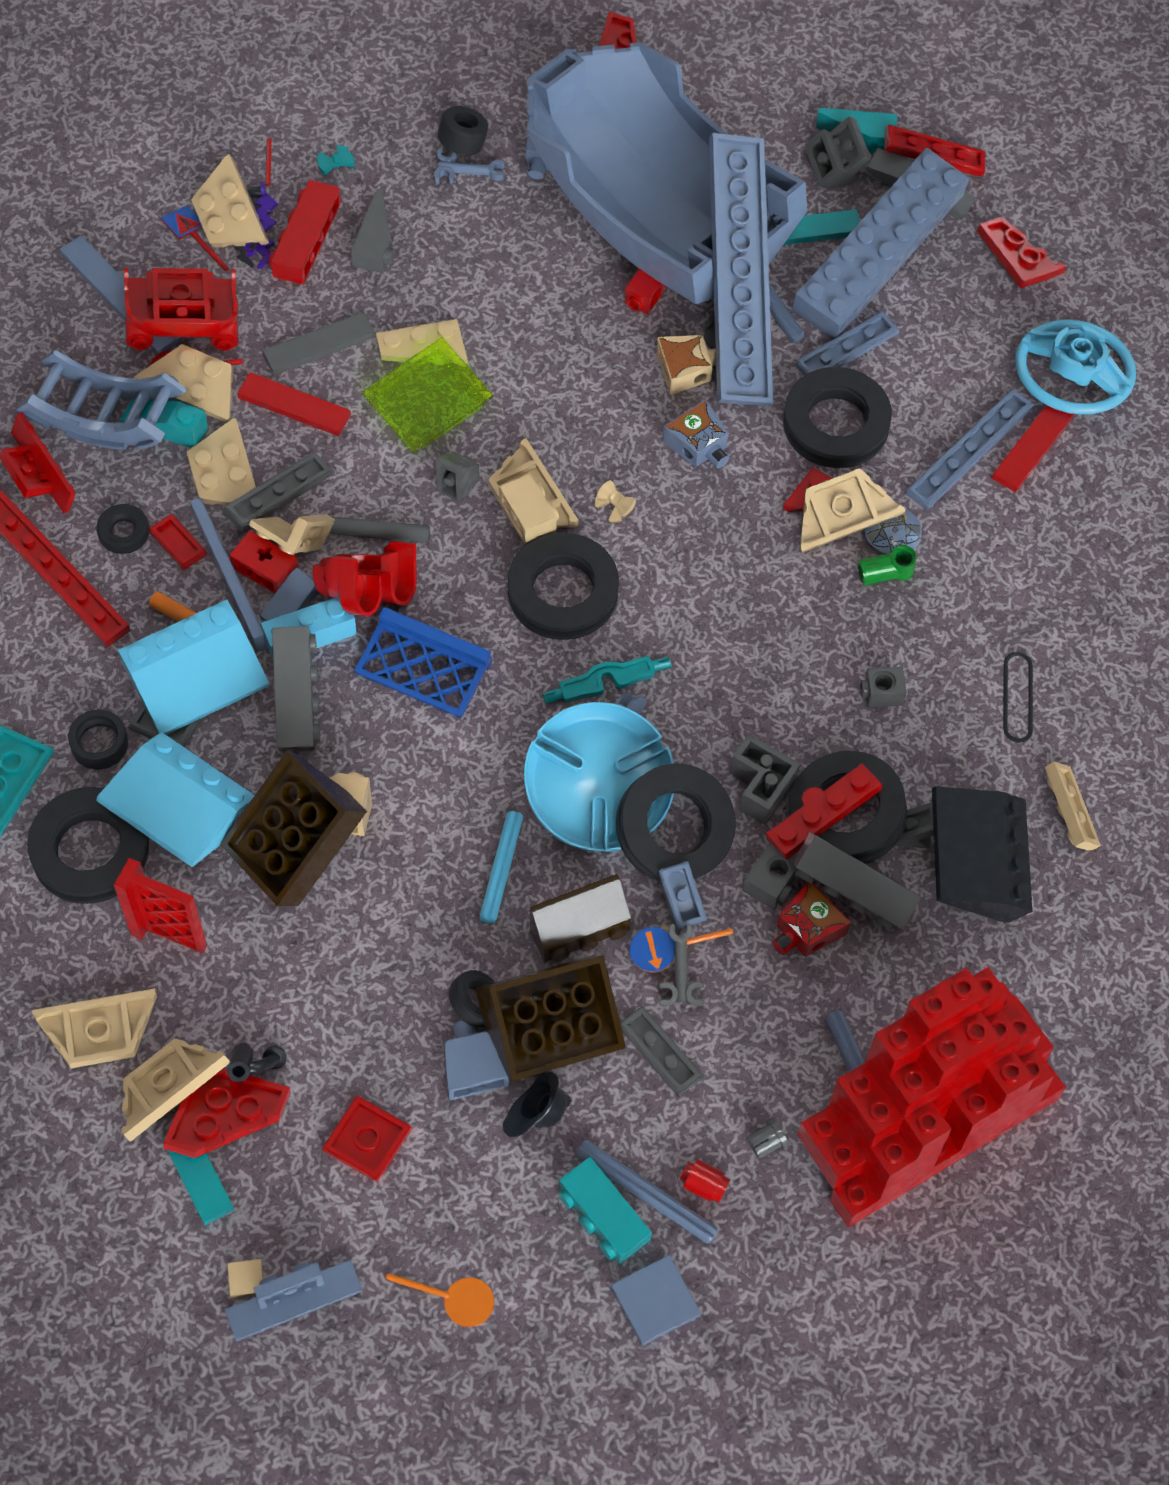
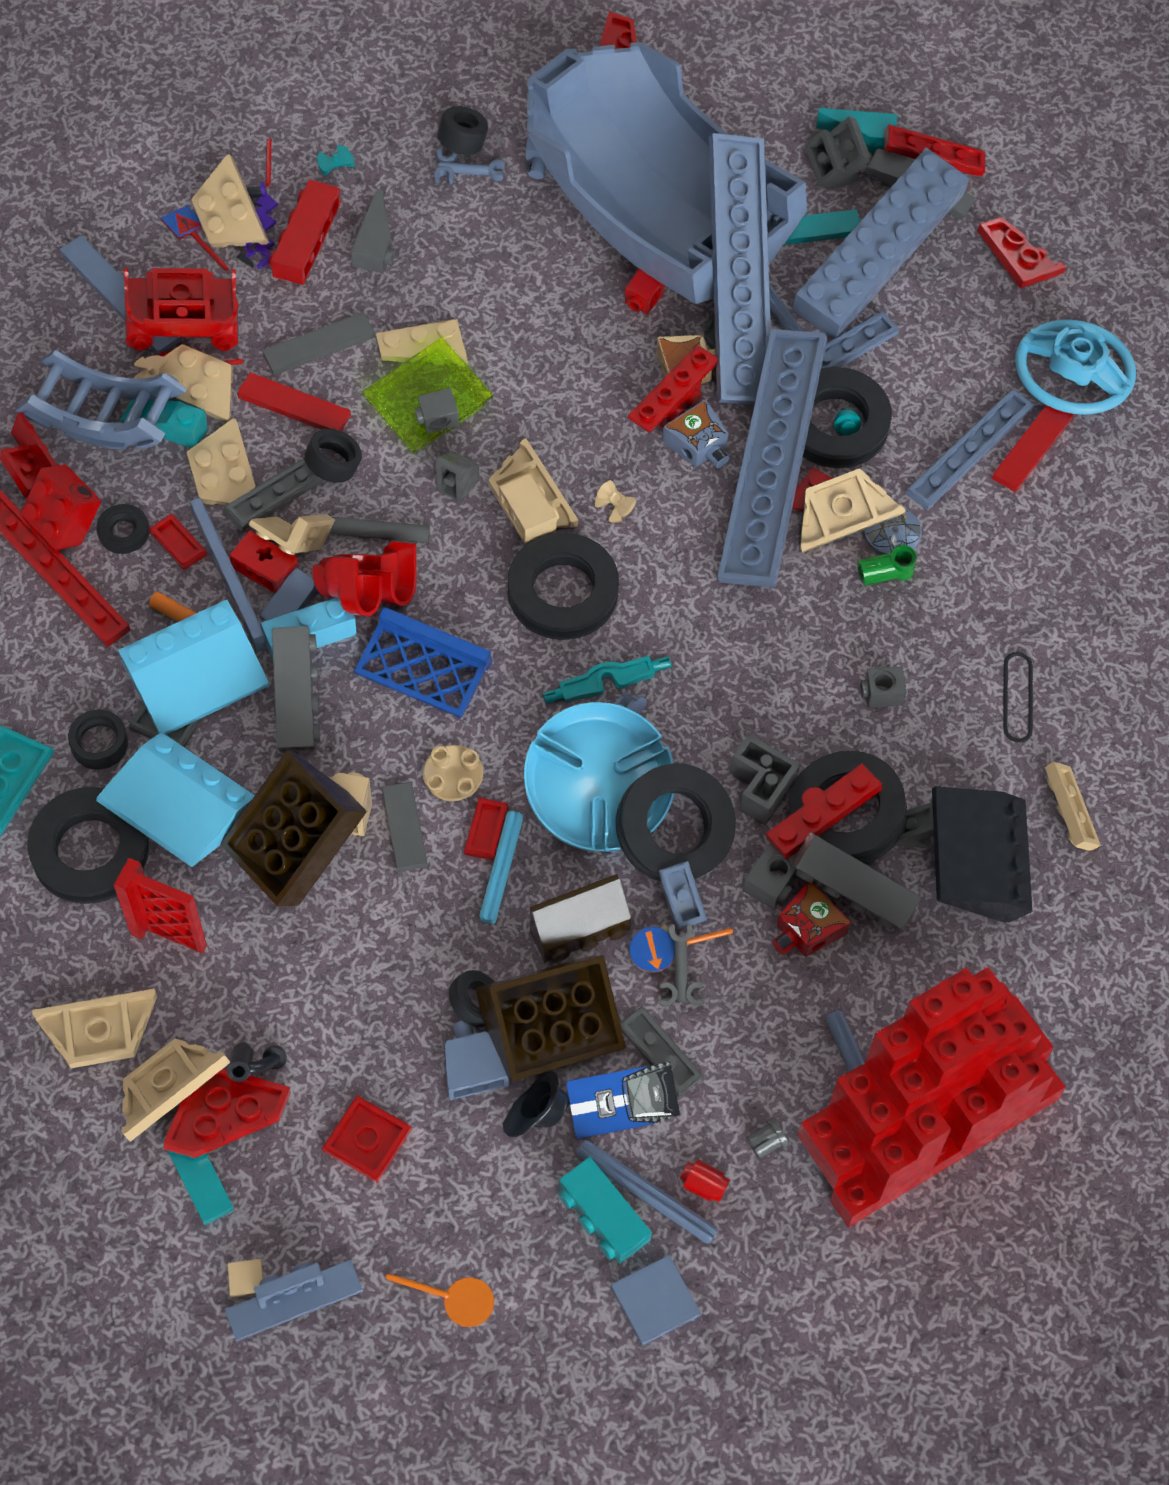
none -> red brick [20,464,102,550]
none -> tan piece [134,355,167,378]
none -> black tyre [304,428,362,483]
none -> dark grey tile [382,782,428,872]
none -> dark grey brick [414,388,459,434]
none -> tan dish [423,745,483,801]
none -> red tile [464,797,508,861]
none -> sticker [566,1062,680,1139]
none -> red bracket [628,344,718,433]
none -> sand blue plate [717,329,827,588]
none -> teal plate [833,409,862,435]

